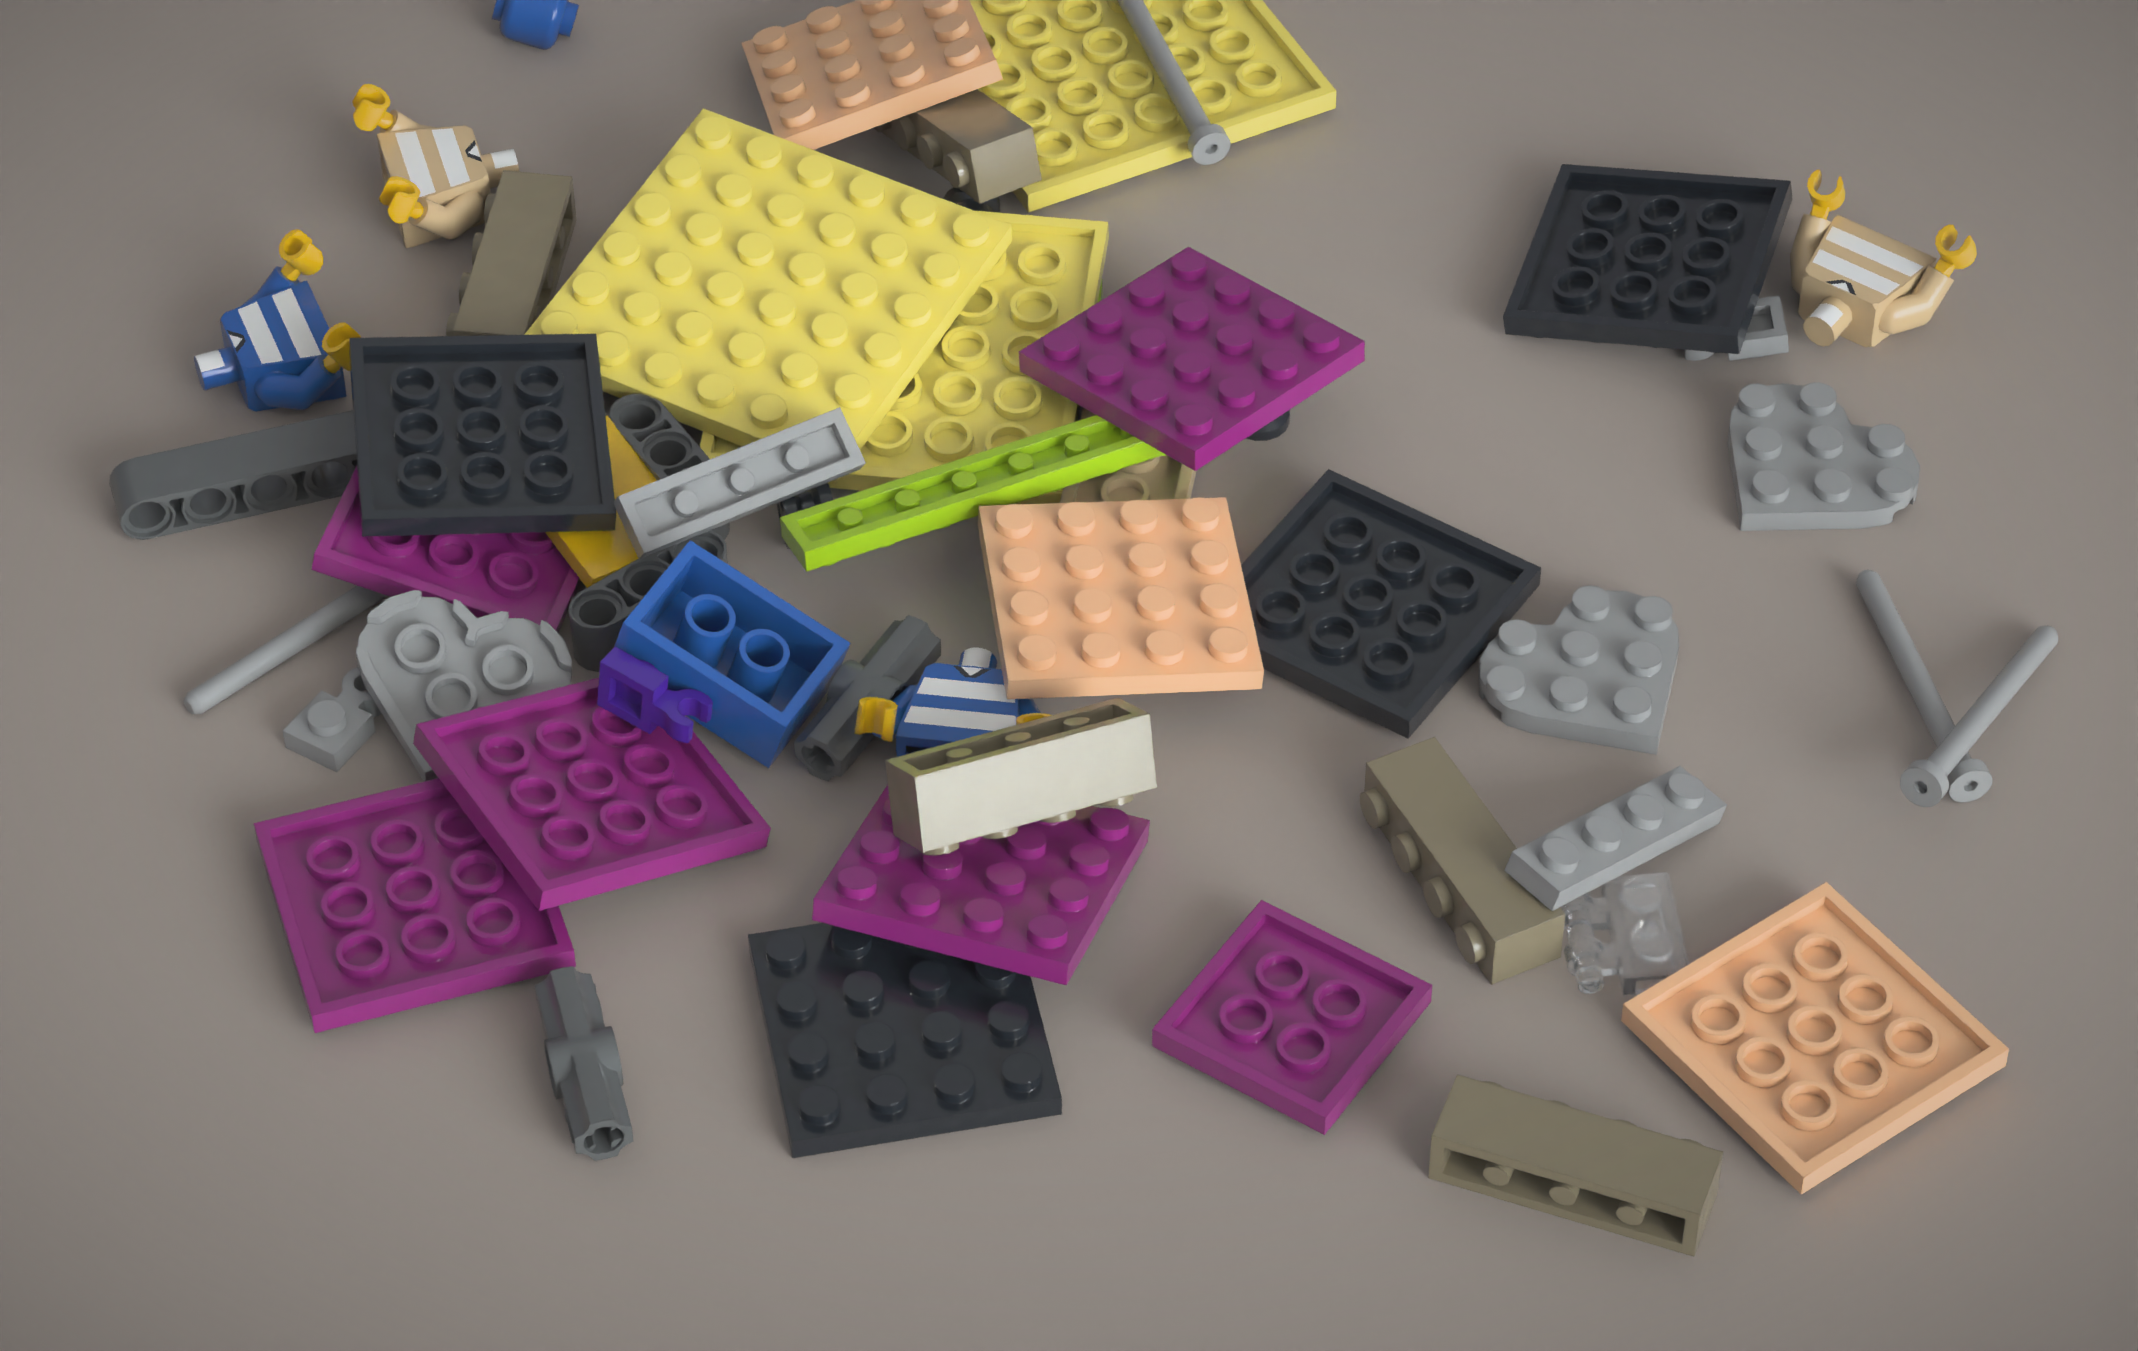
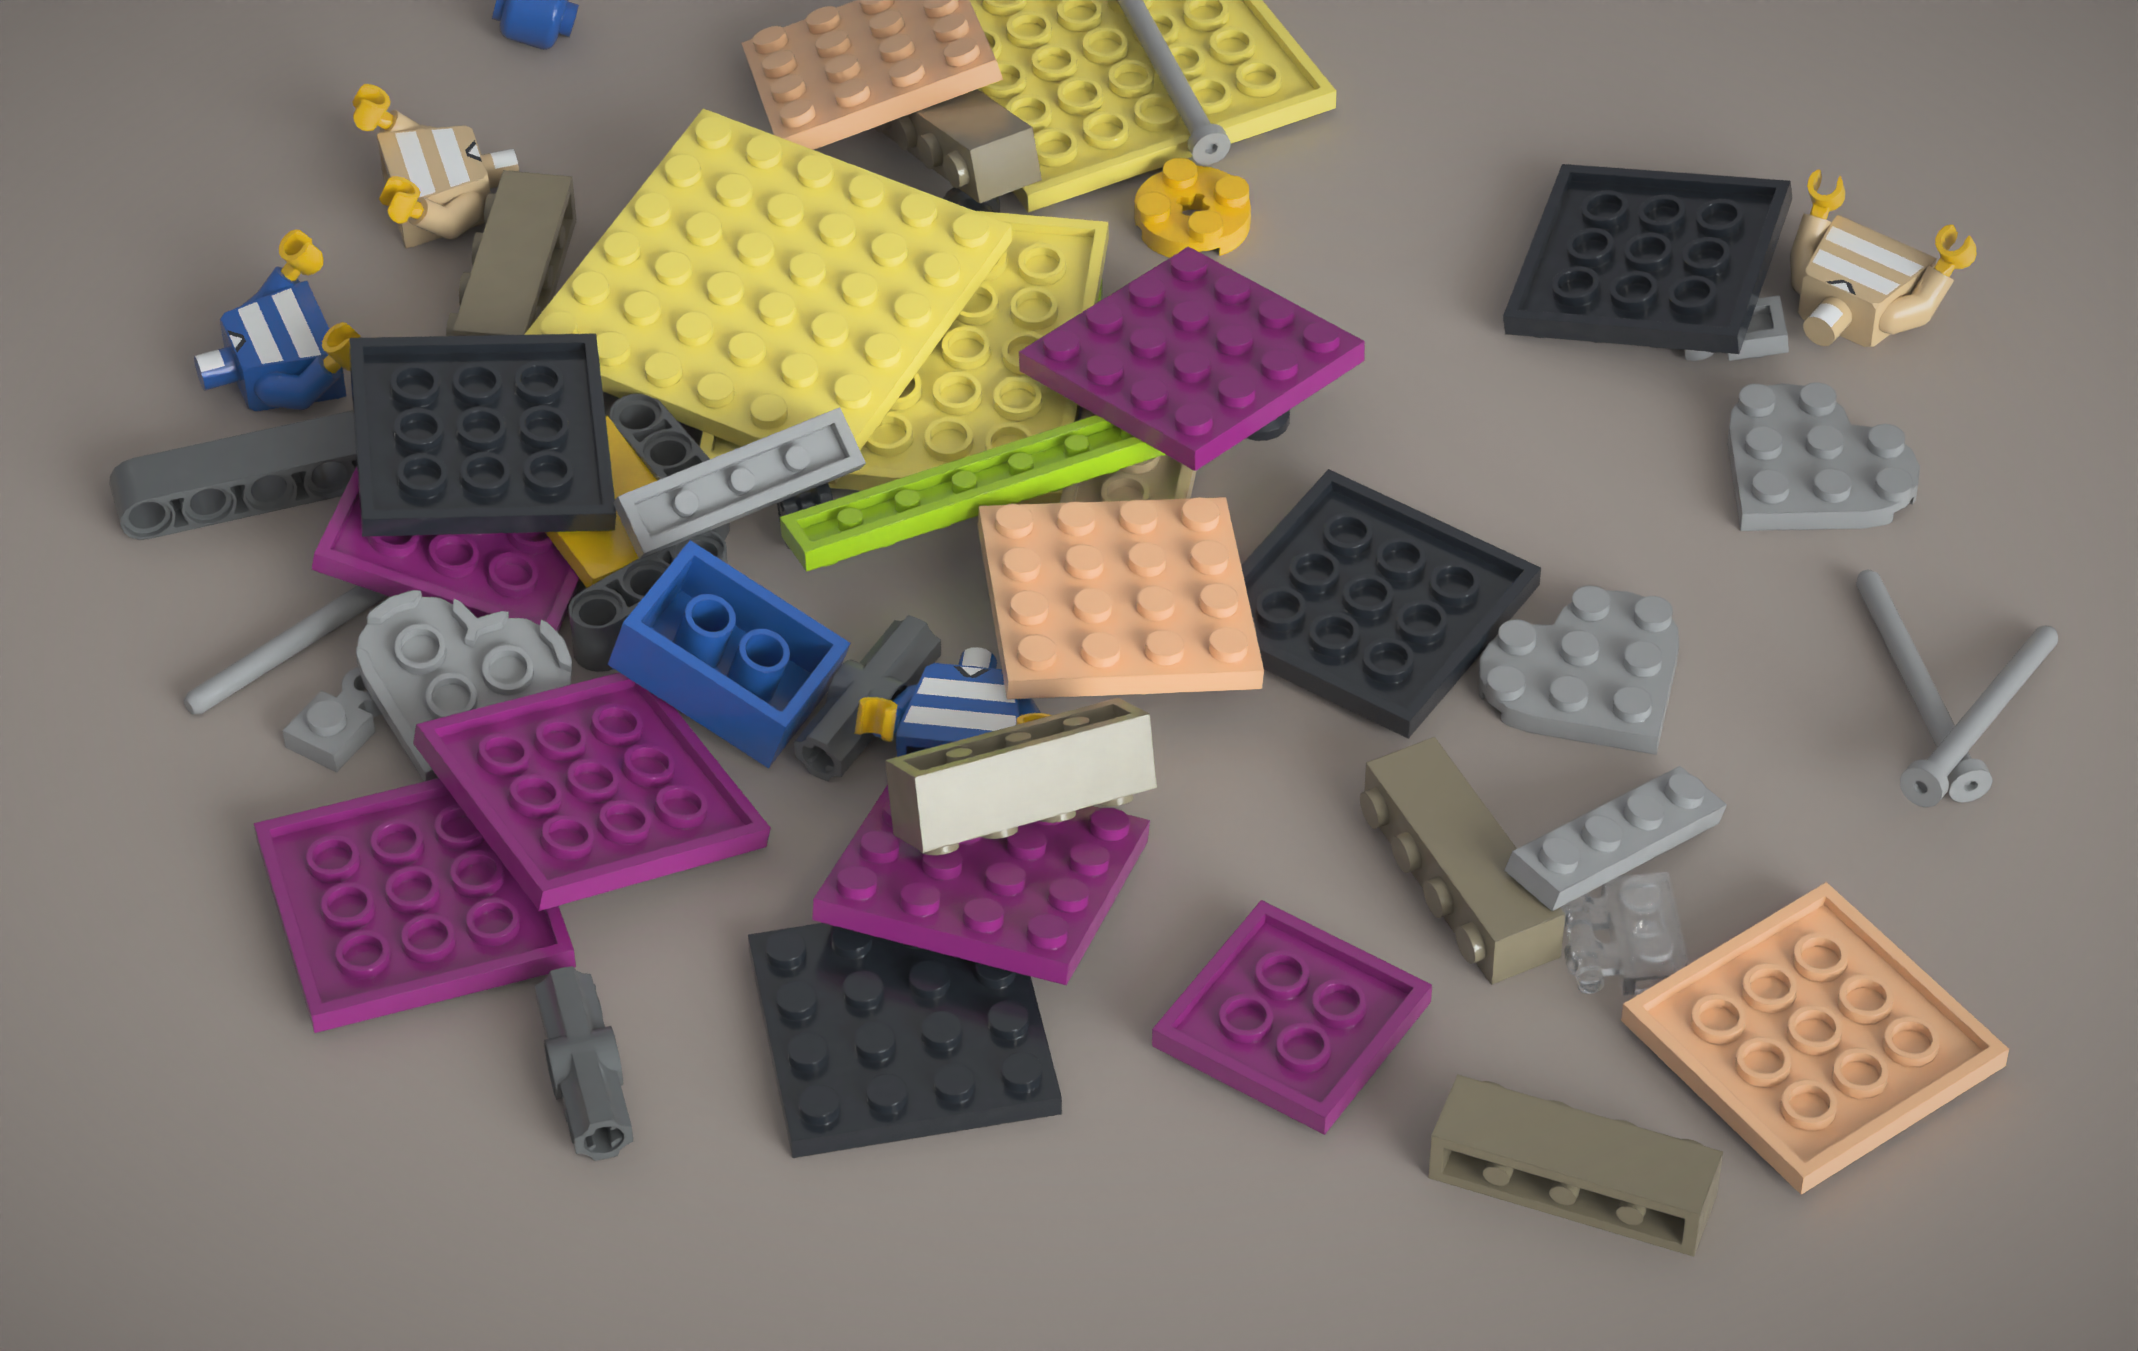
dark purple plate [597,647,713,743] -> none
none -> yellow plate [1134,158,1251,258]

